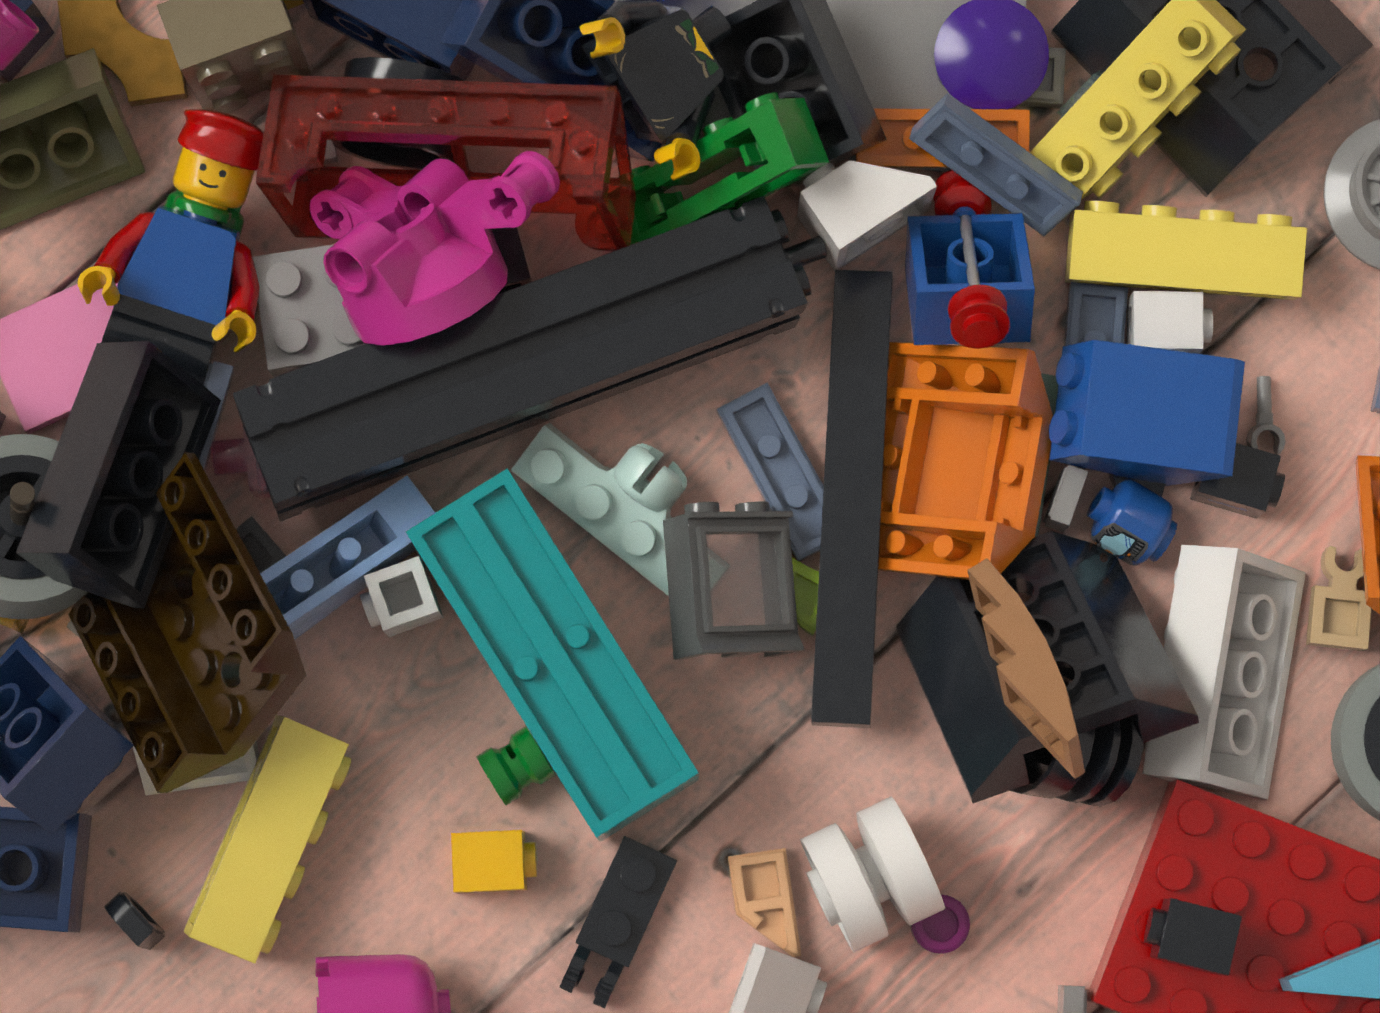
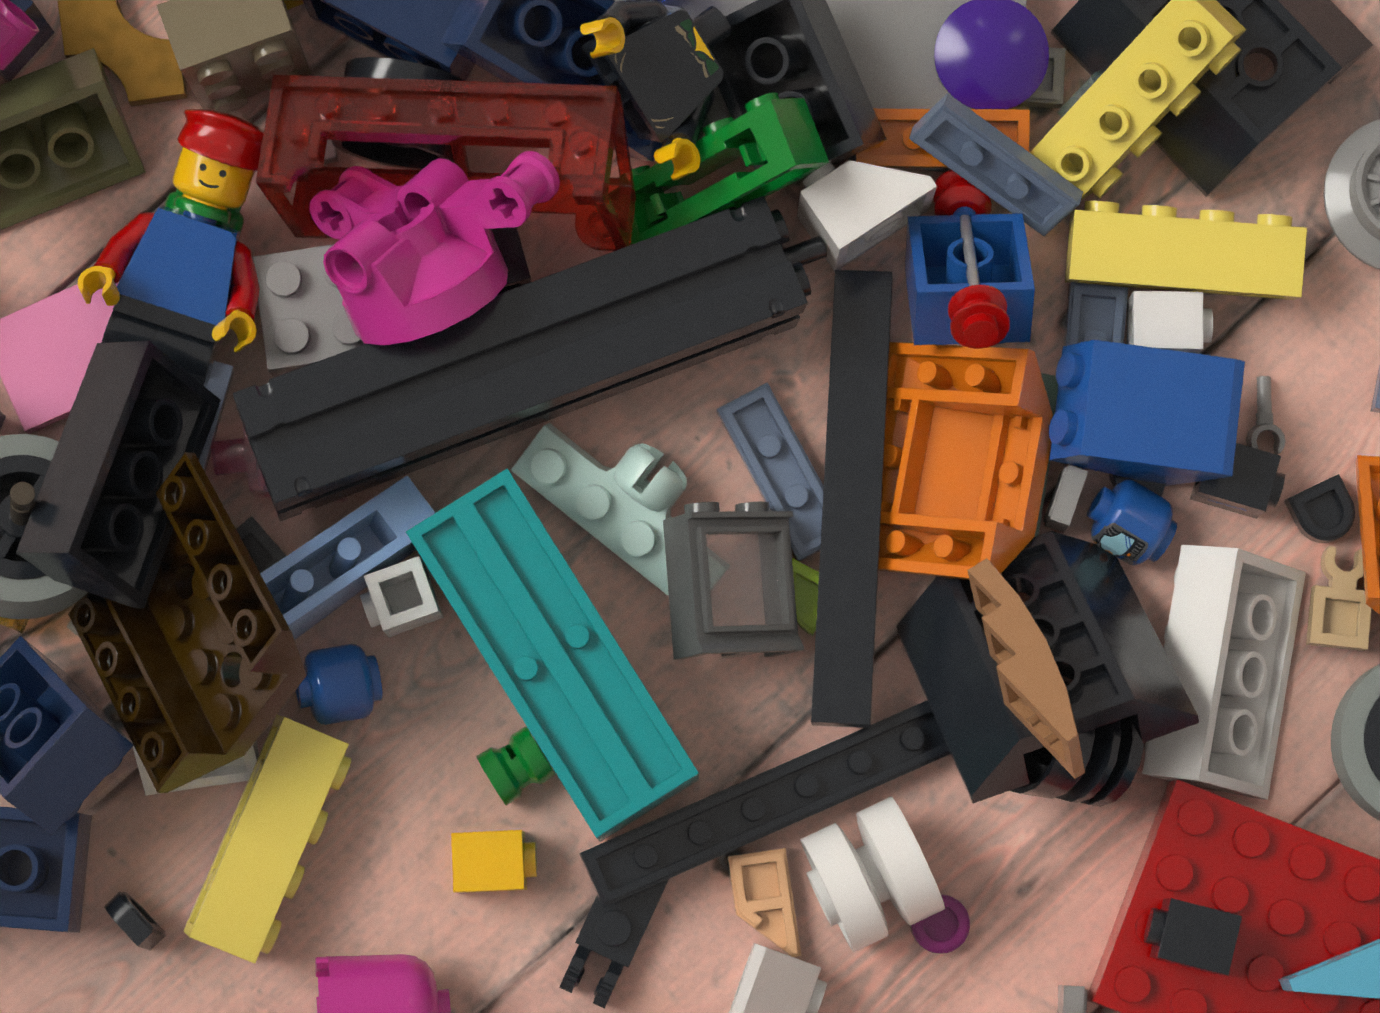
none -> blue head [295,644,382,725]
none -> black tile [580,701,951,908]
none -> black tile [1284,474,1355,543]

